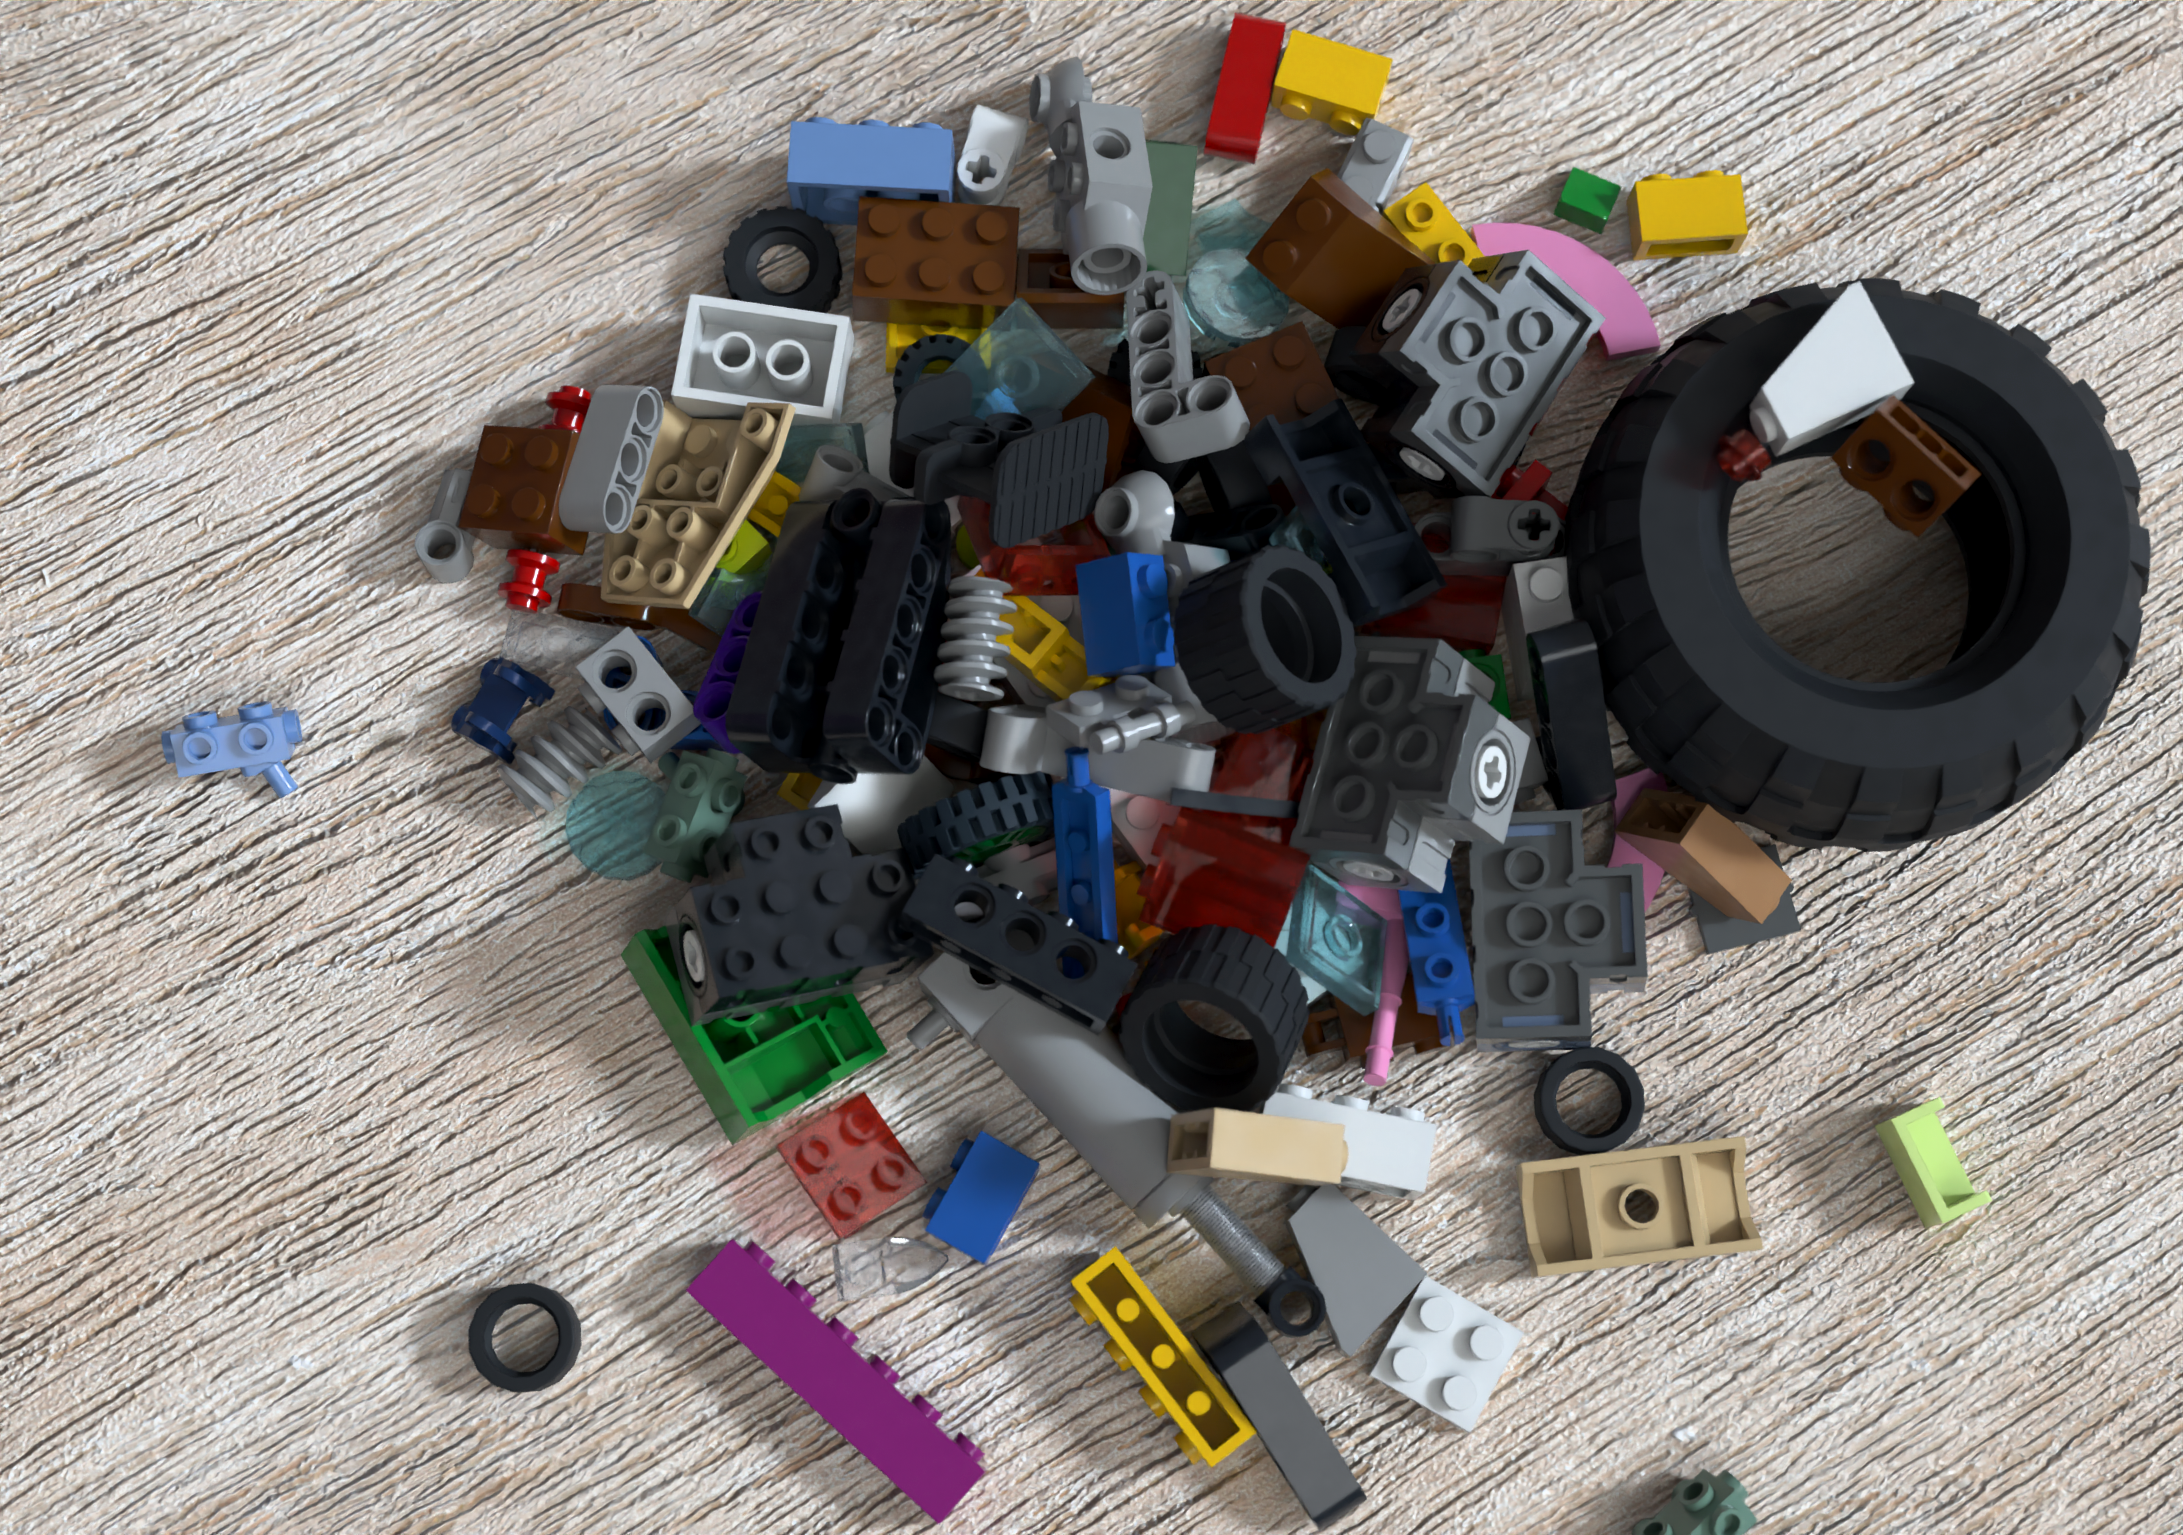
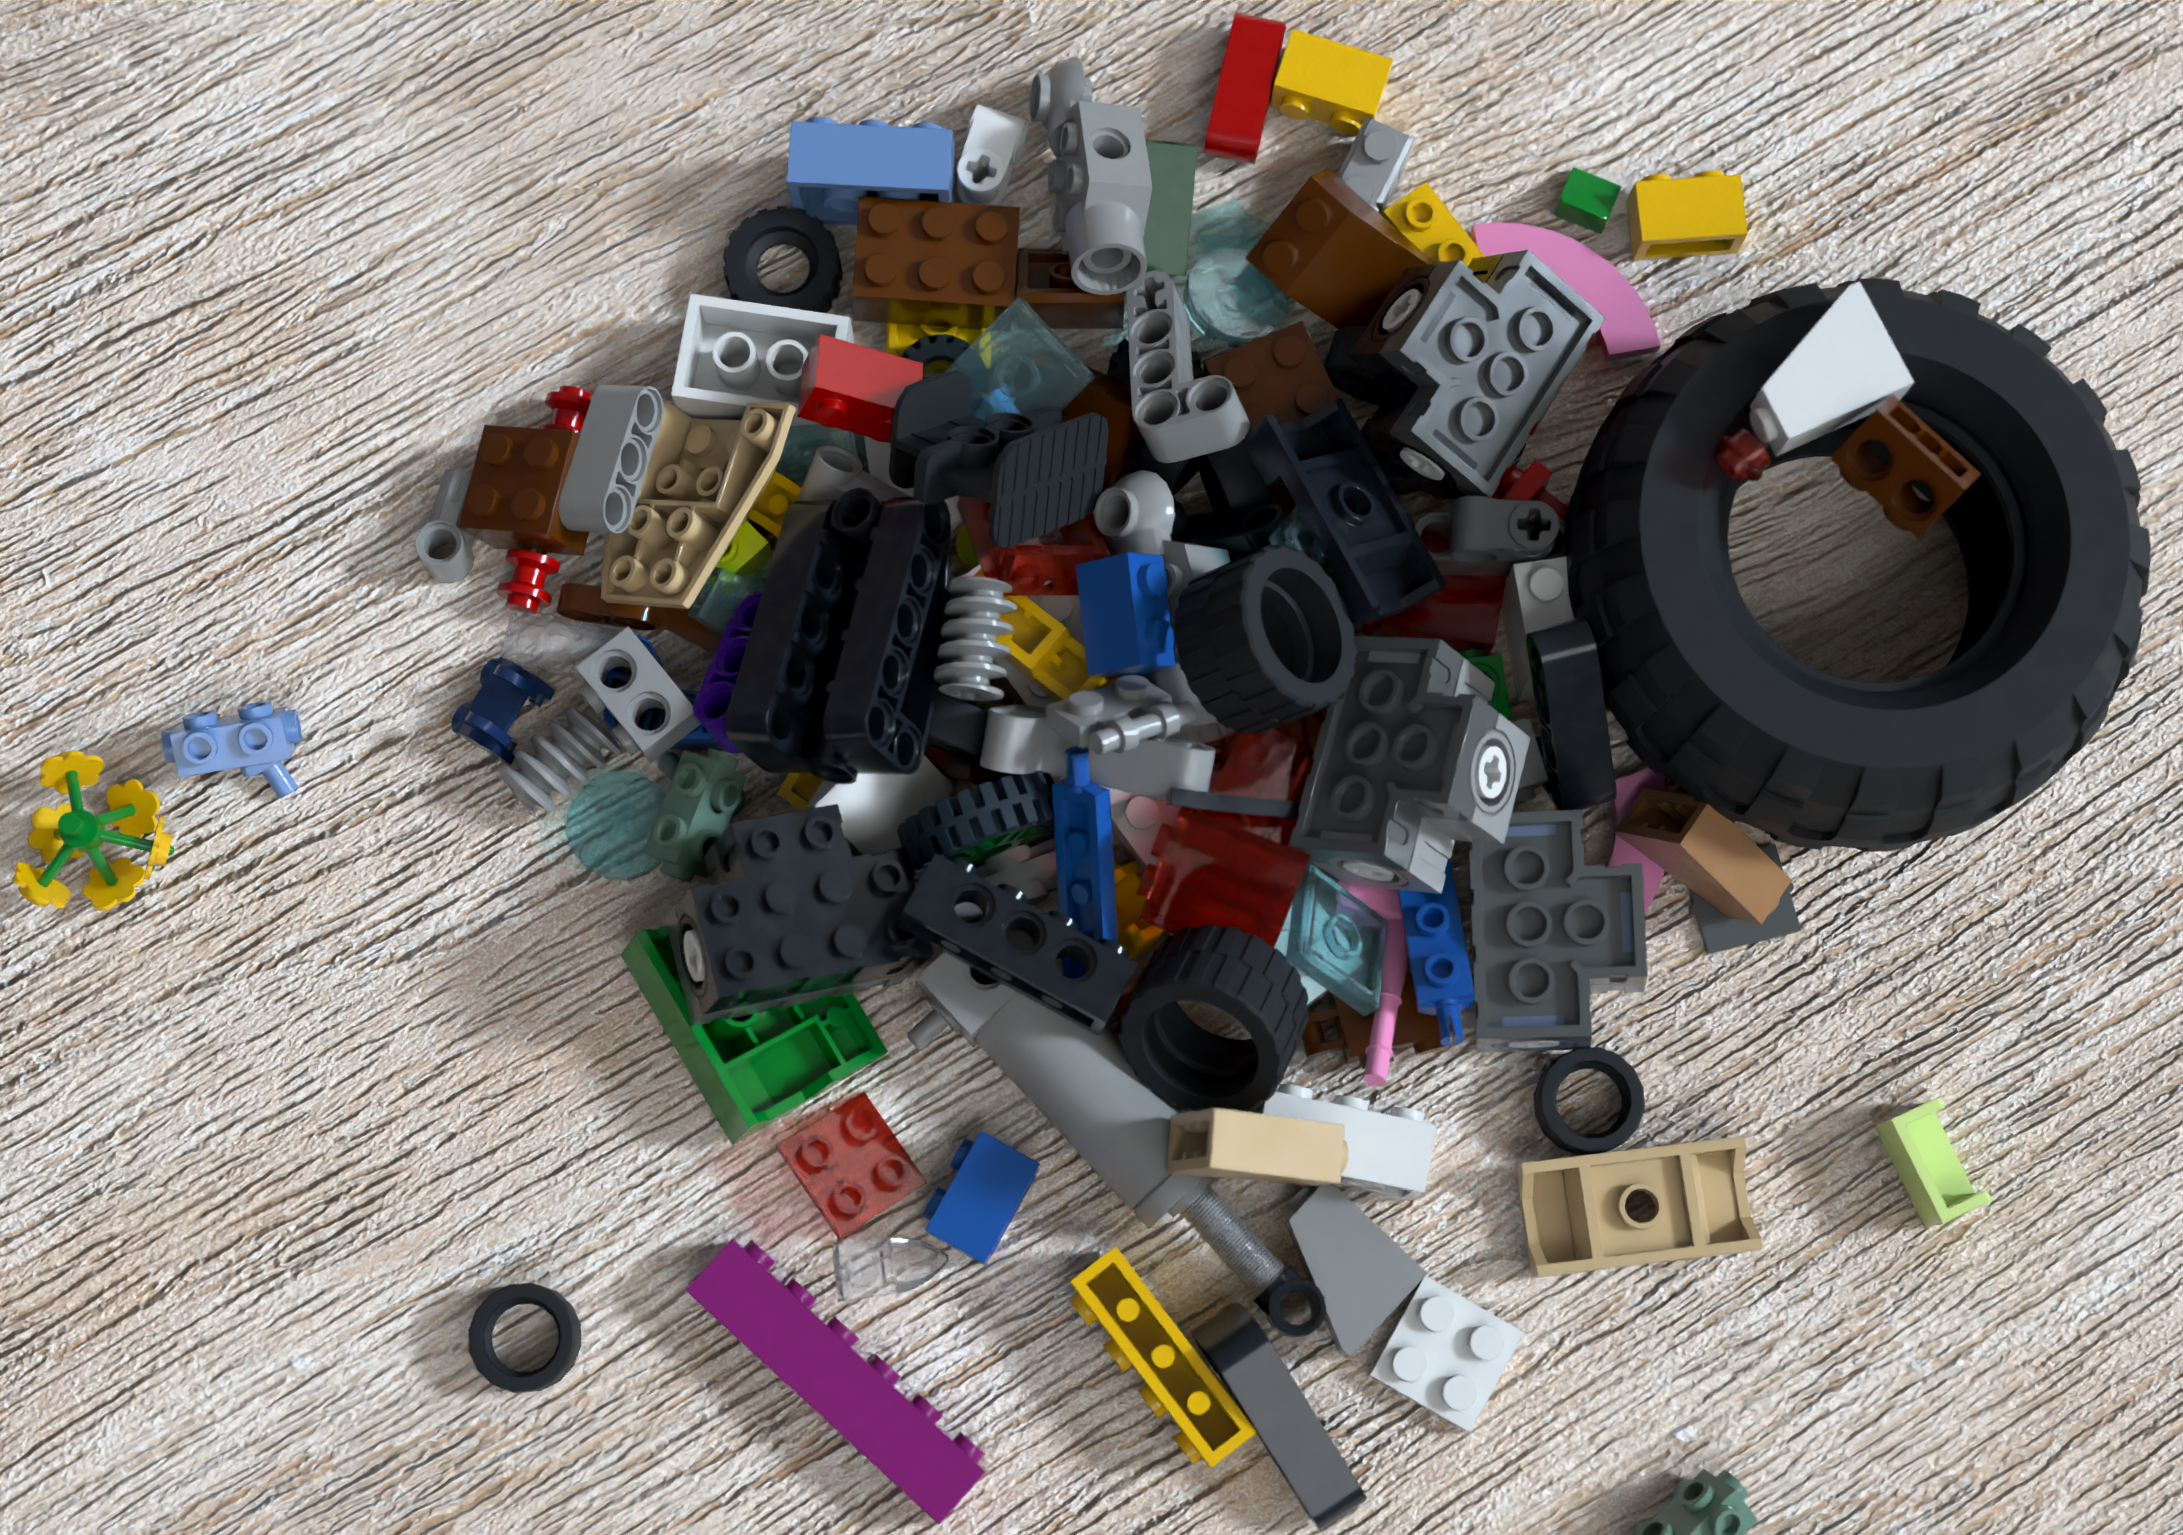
none -> yellow plant [13,751,175,911]
none -> red piece [797,334,923,443]

